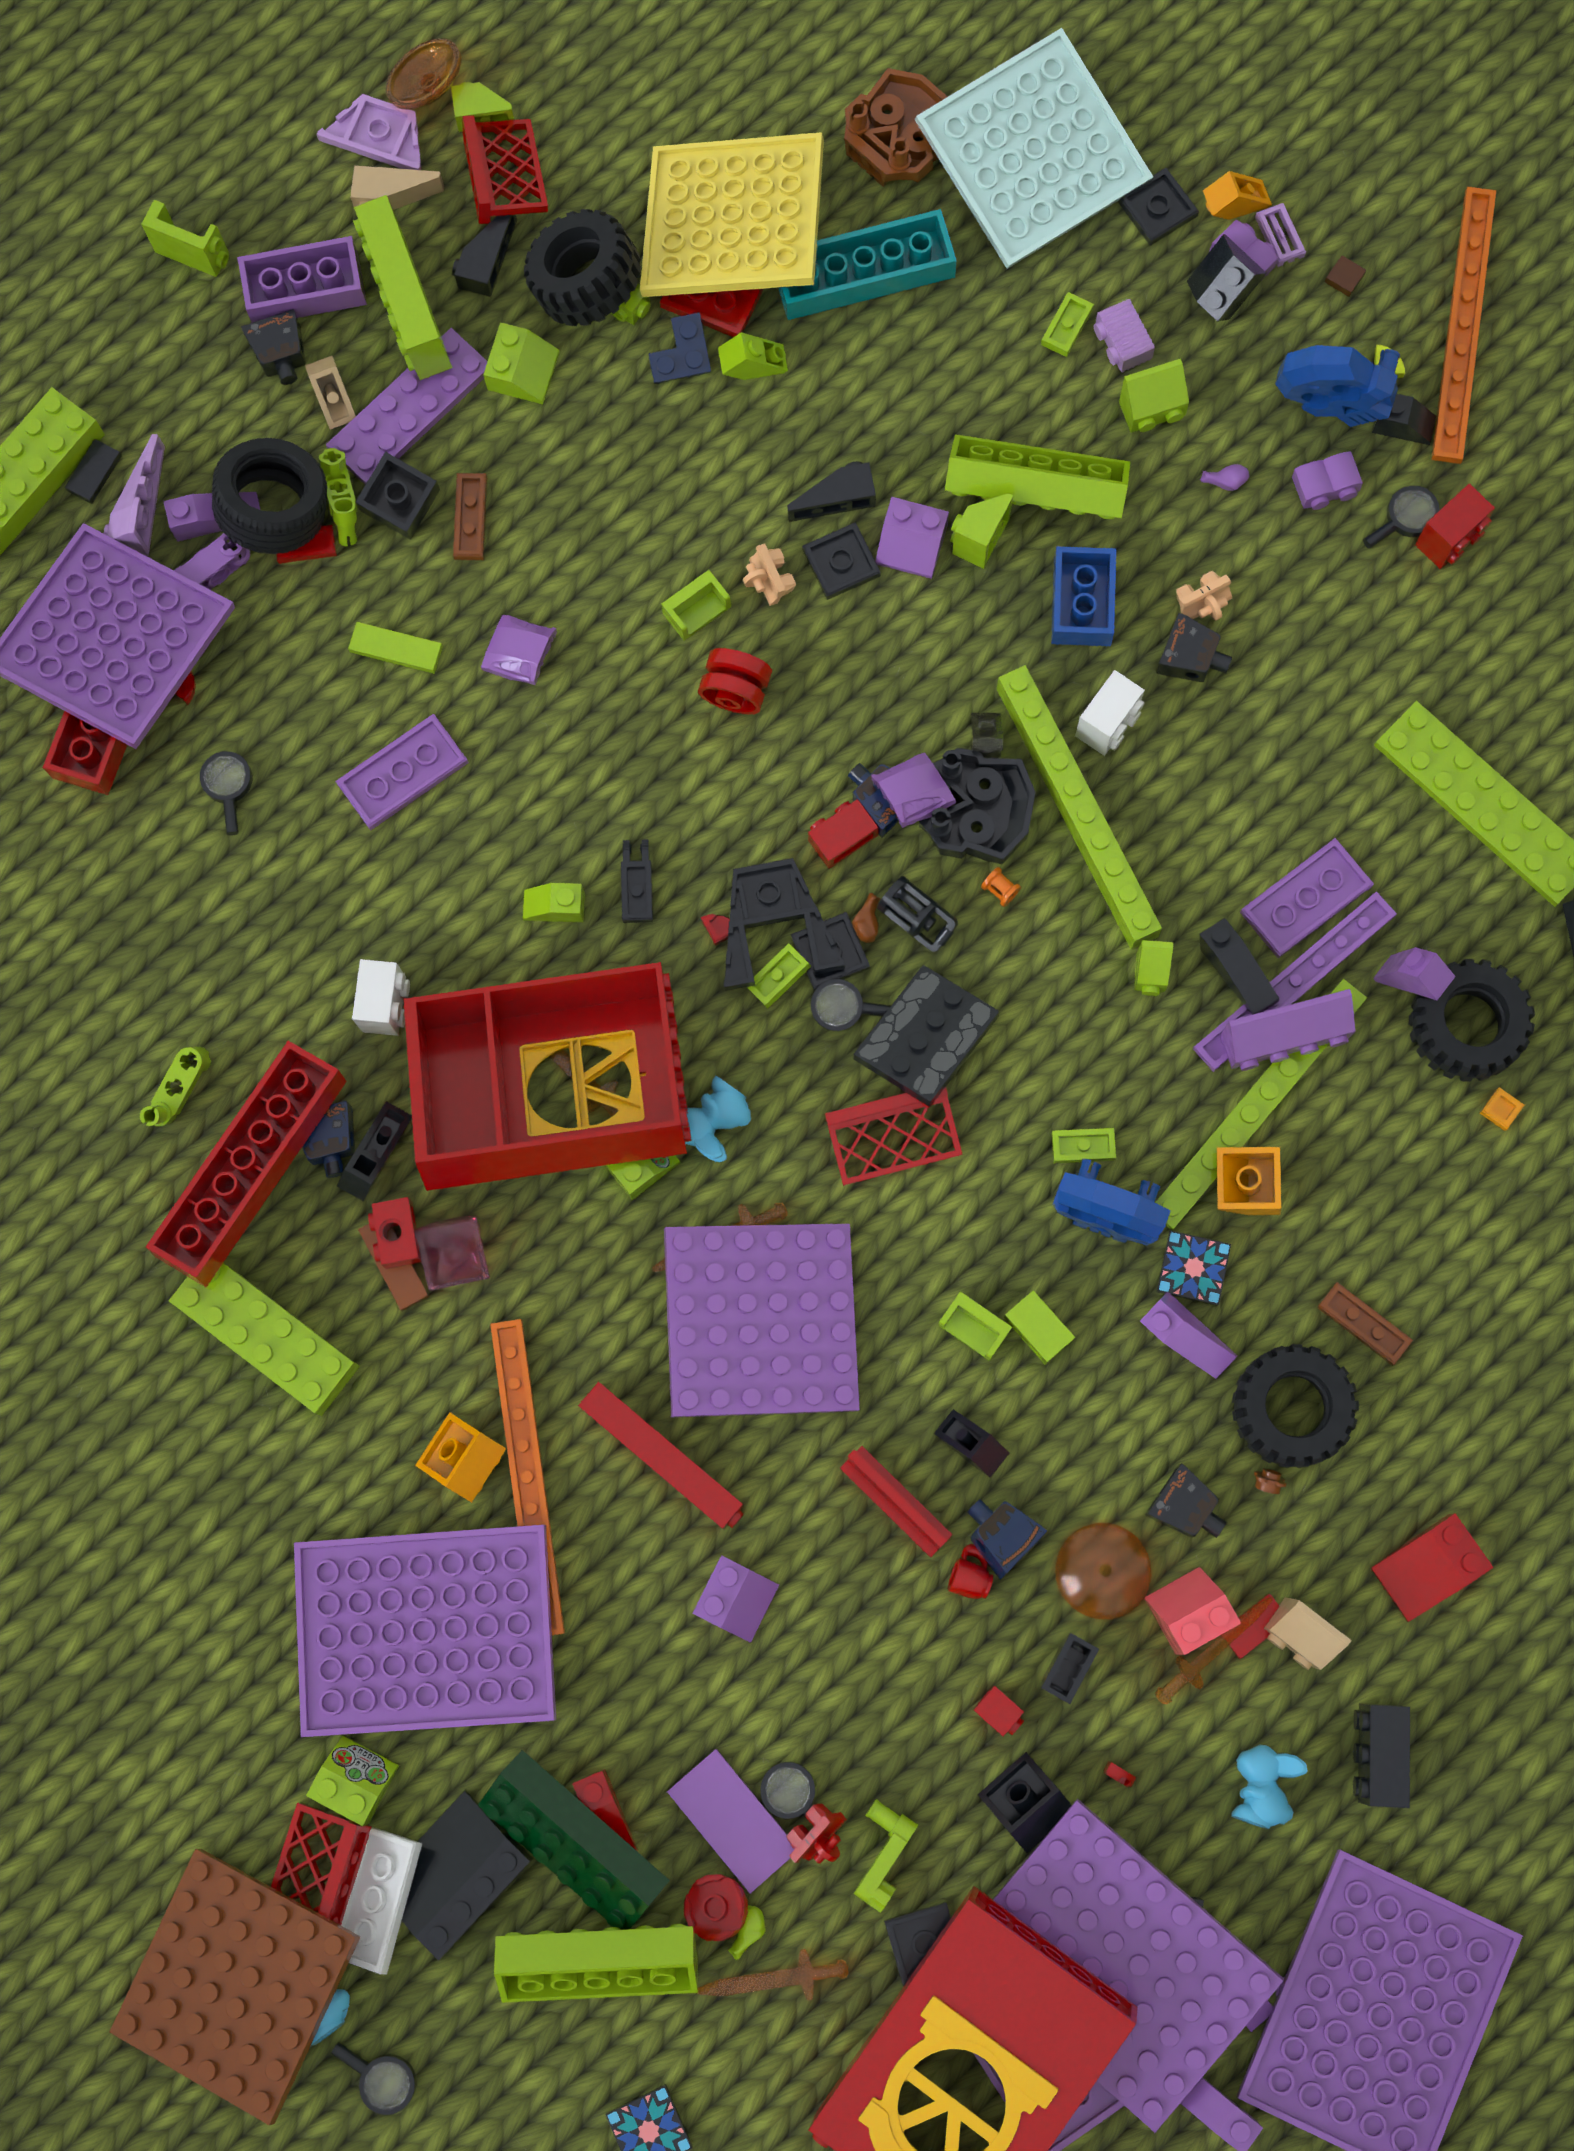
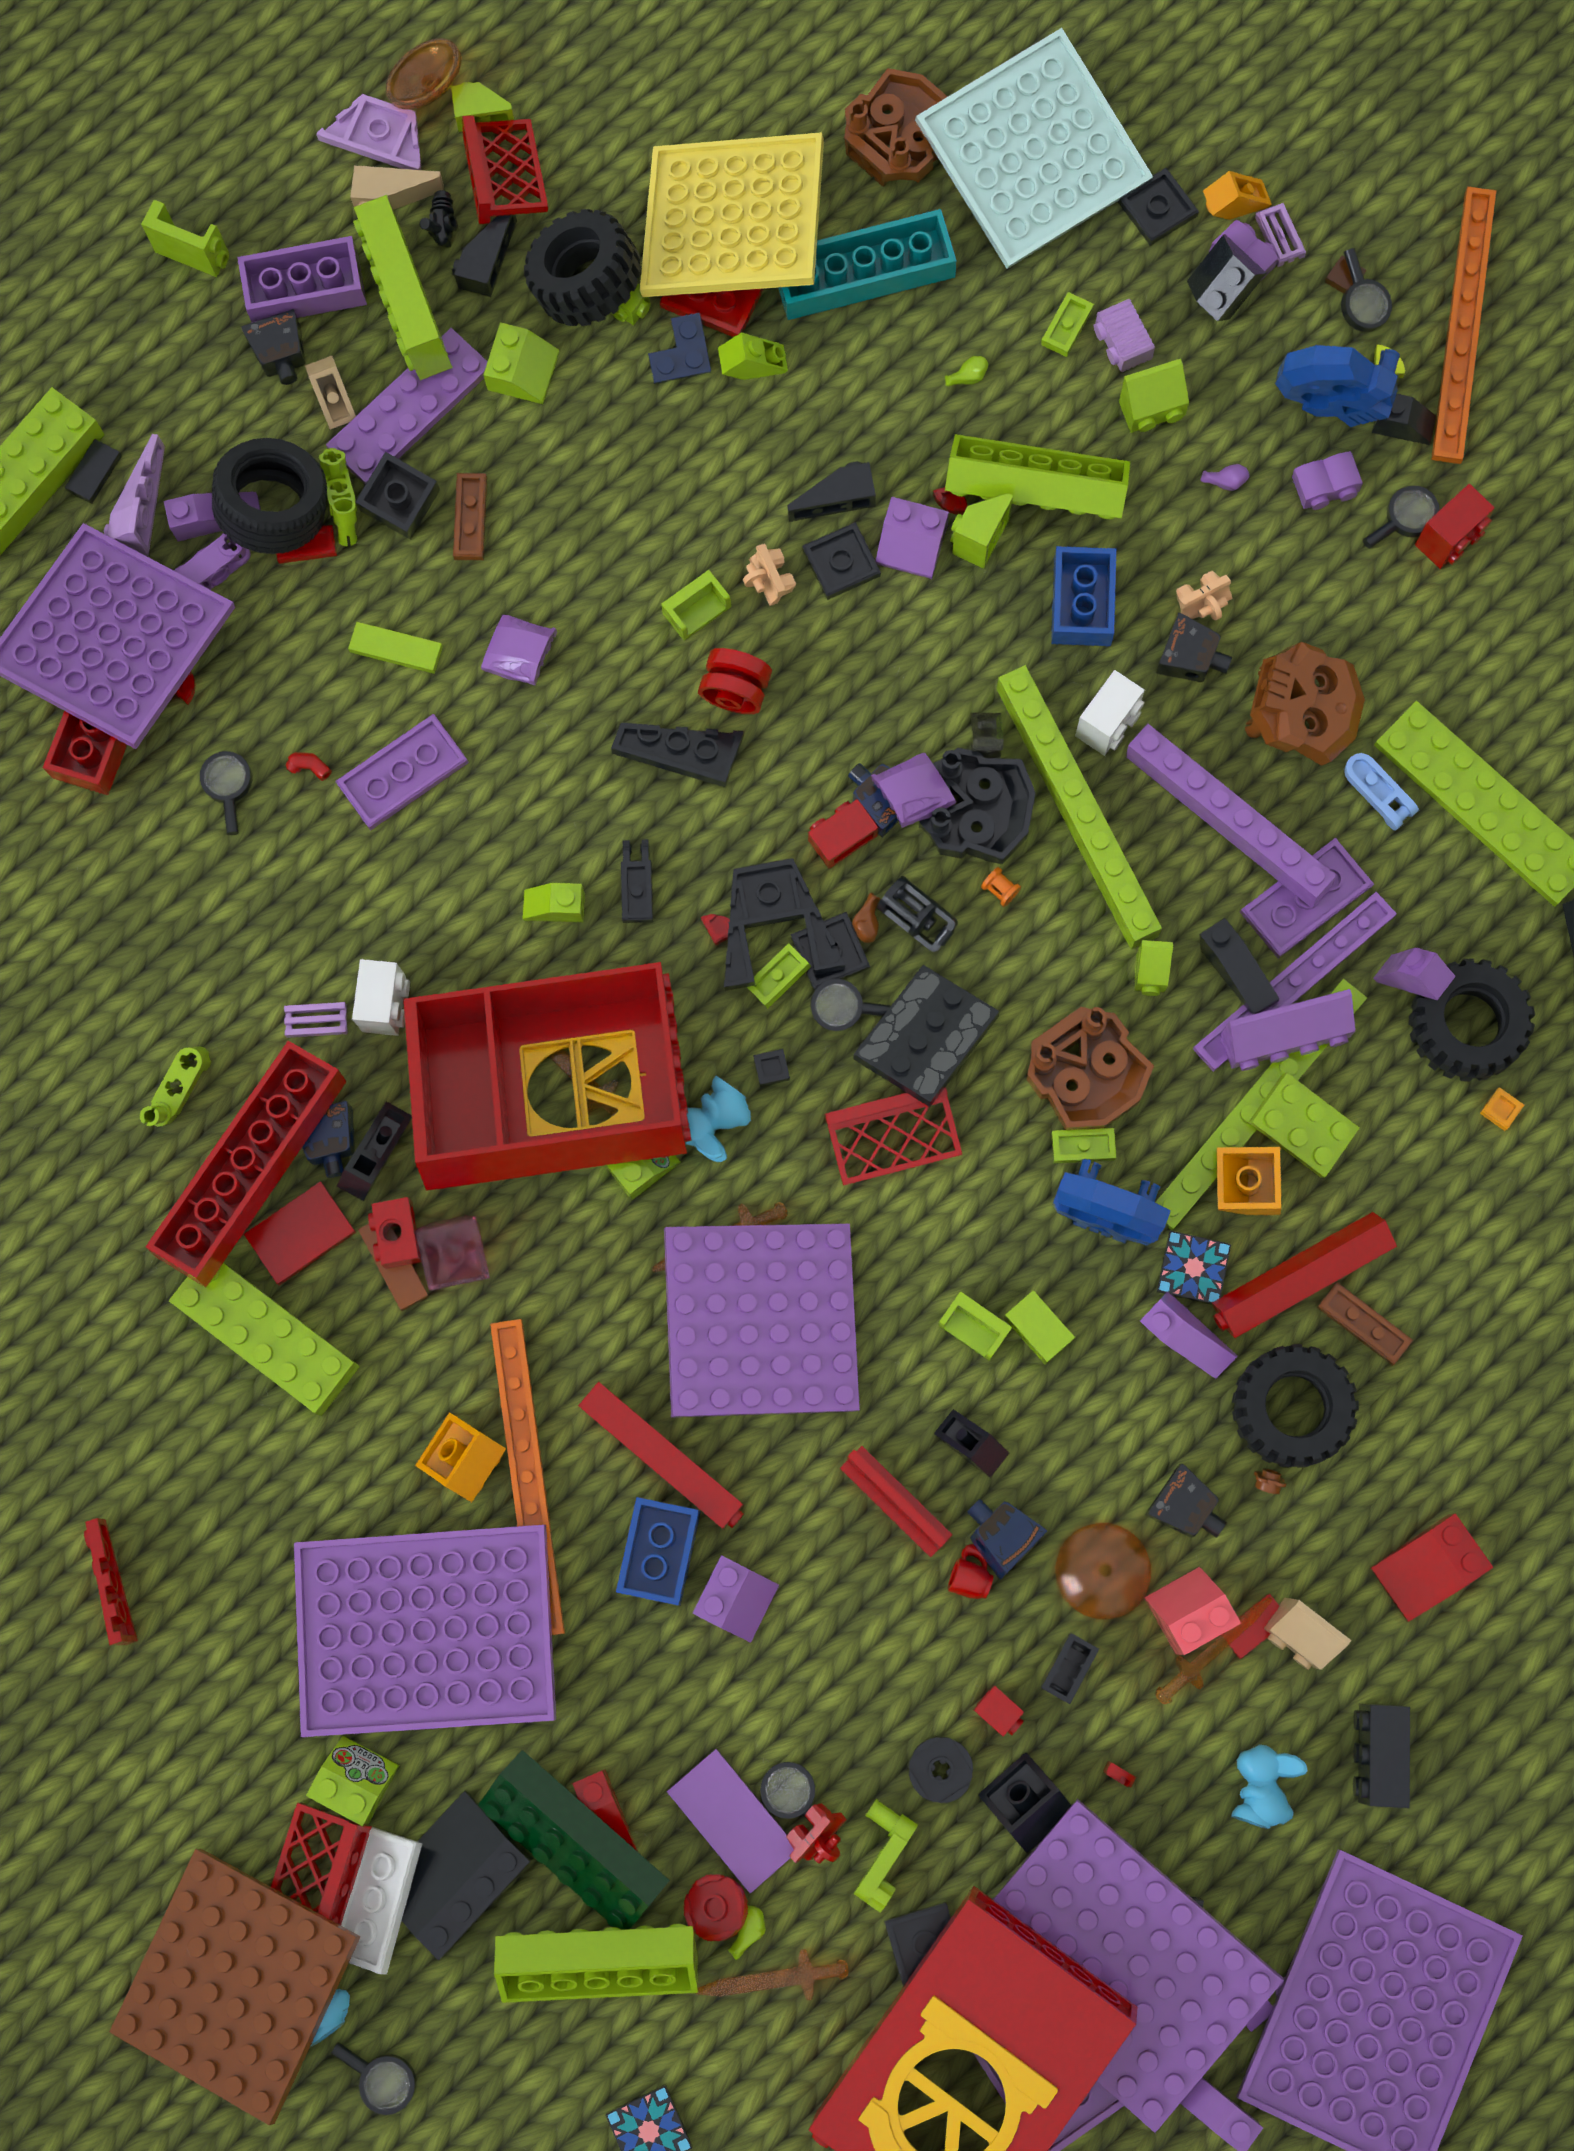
none -> red wing [84,1518,138,1645]
none -> red tile [244,1181,356,1286]
none -> lavender tile [284,1002,347,1038]
none -> red arm [286,752,332,781]
none -> black piece [420,190,458,248]
none -> black wing [611,723,744,787]
none -> blue brick [616,1497,701,1606]
none -> black plate [753,1049,790,1087]
none -> black plate [909,1737,973,1803]
none -> red tile [933,487,968,515]
none -> lime animal [945,356,989,387]
none -> dark orange brick [1027,1007,1154,1130]
none -> medium lavender brick [1126,724,1337,908]
none -> red brick [1212,1212,1397,1338]
none -> dark orange brick [1245,642,1365,766]
none -> lime plate [1249,1073,1360,1178]
none -> piece [1341,248,1392,332]
none -> light blue plate [1344,753,1419,831]

